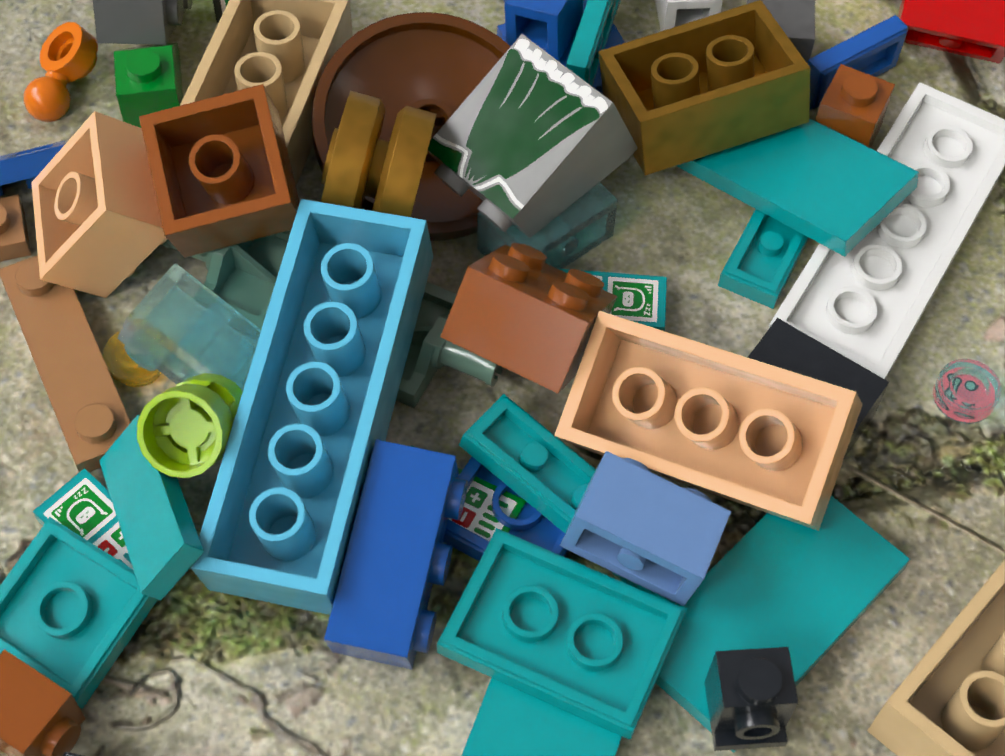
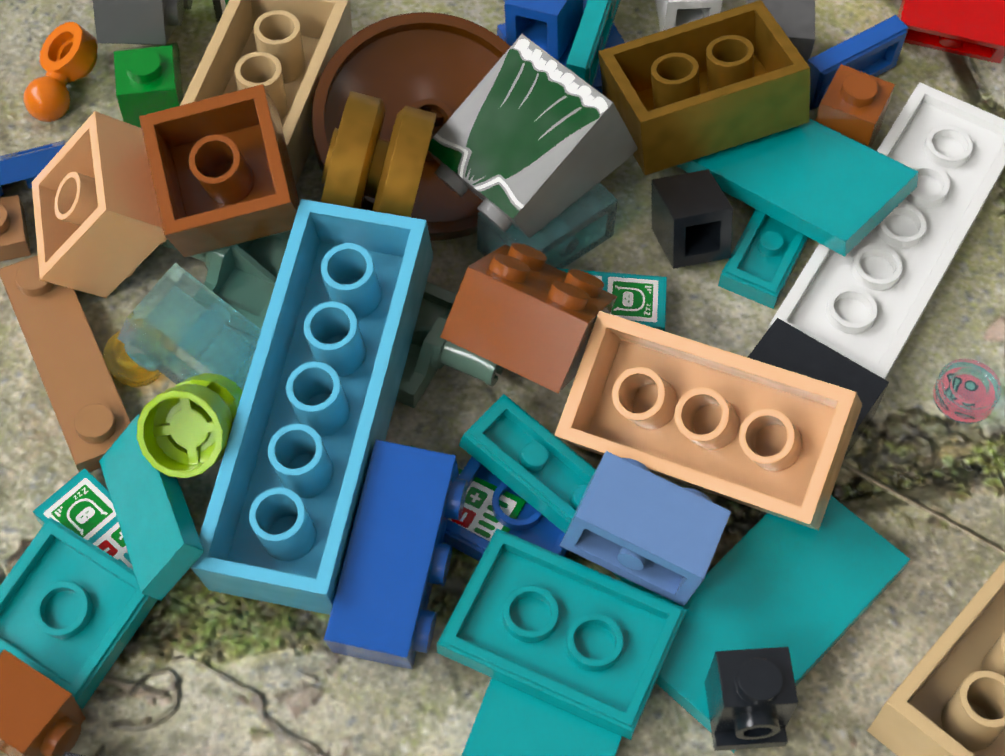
none -> black brick [651,169,733,269]

